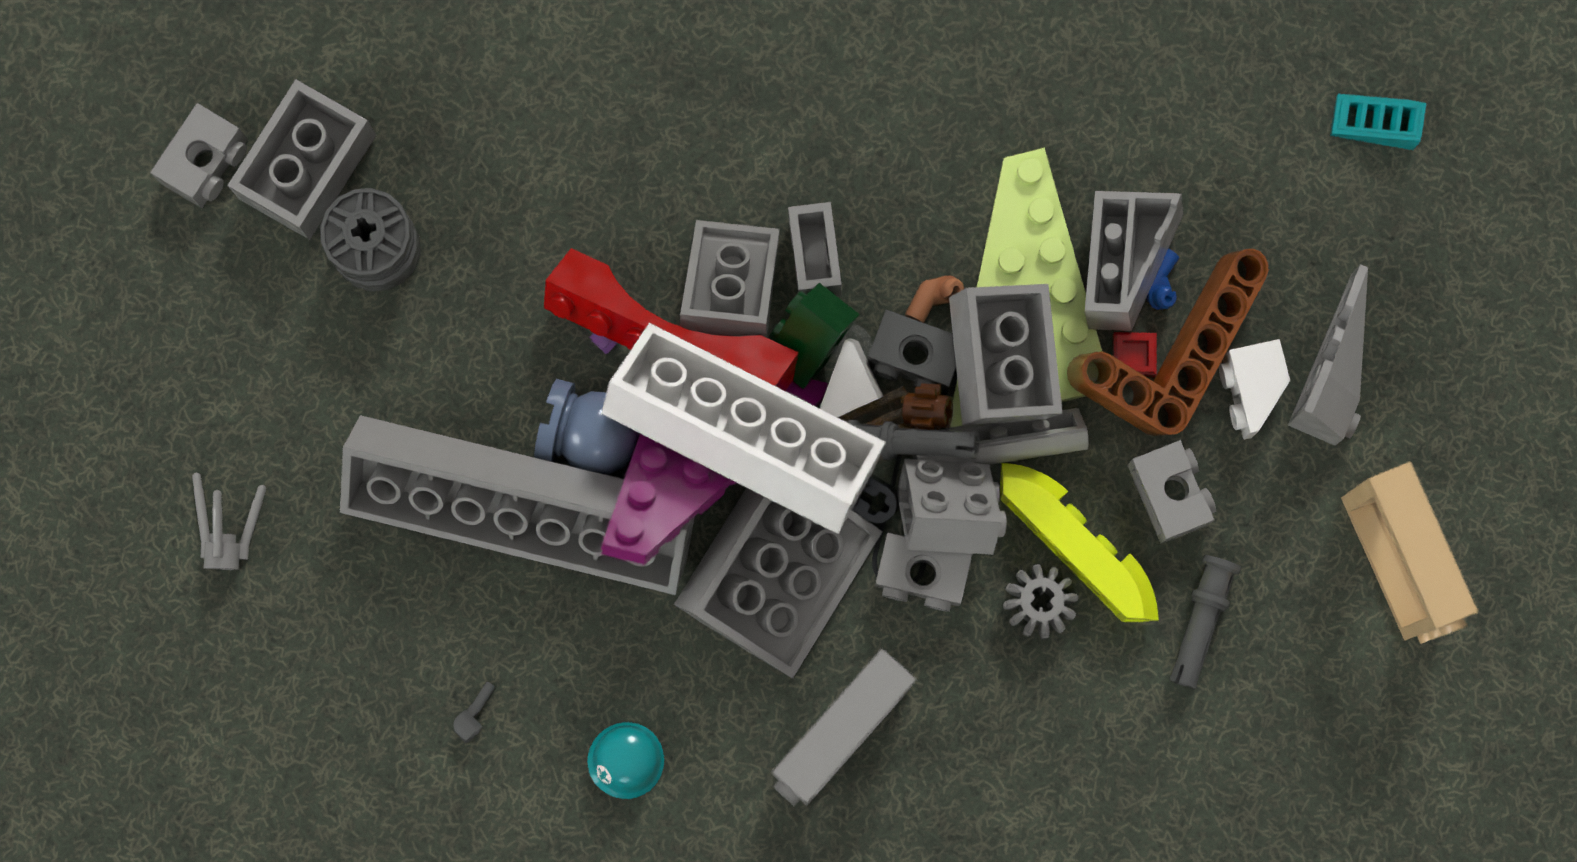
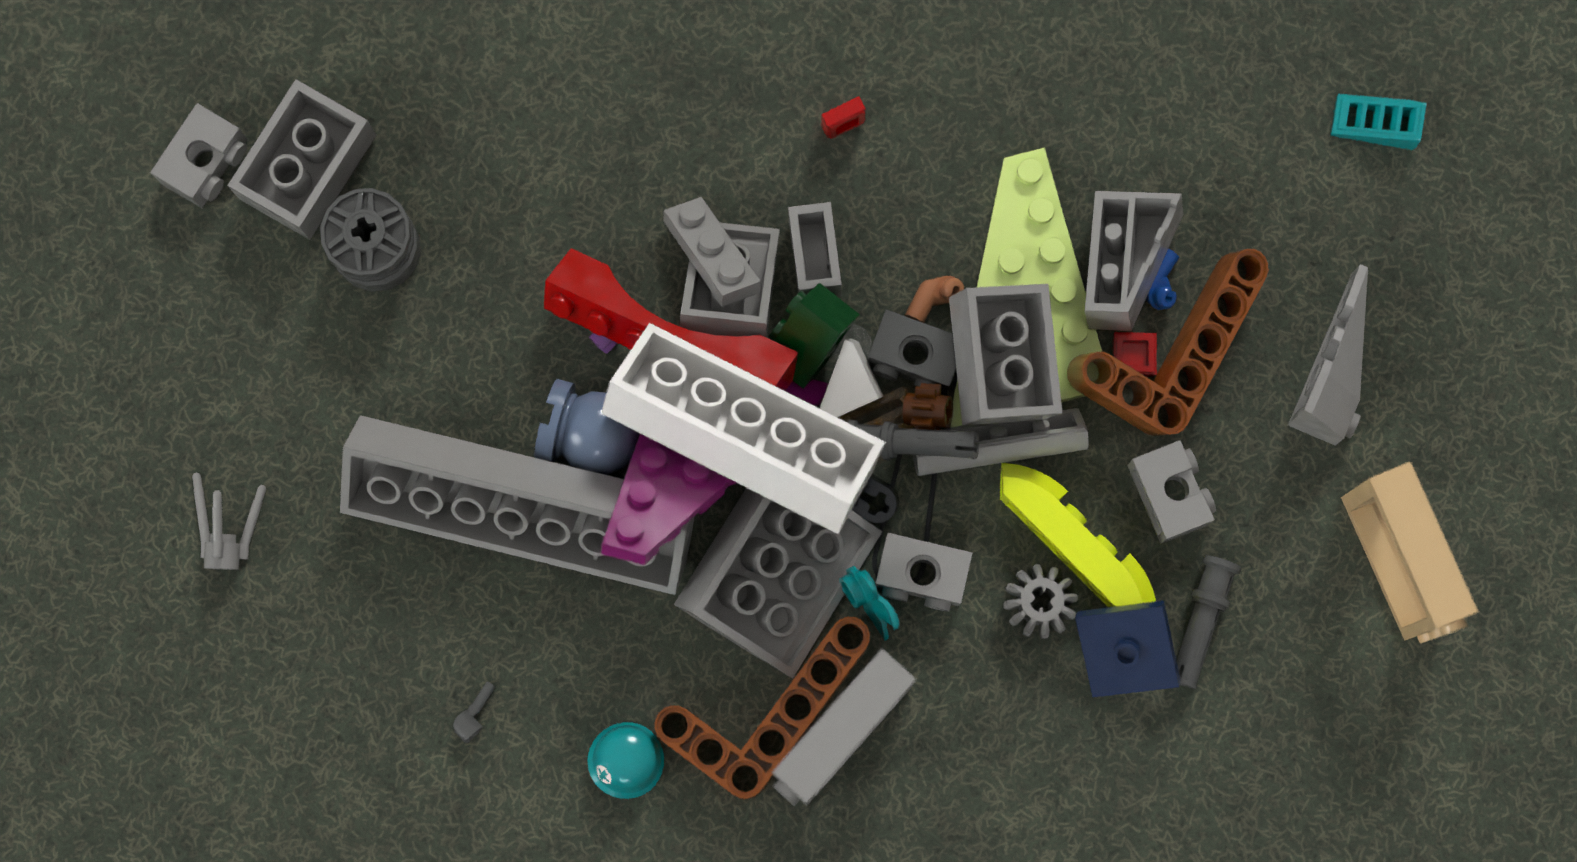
light grey brick [897,459,1006,555] -> none
white slope [1219,339,1290,440] -> none
none -> dark orange beam [655,617,870,799]
none -> light grey plate [664,197,761,307]
none -> red tile [821,96,866,139]
none -> teal plate [839,566,900,641]
none -> dark blue plate [1075,600,1180,697]

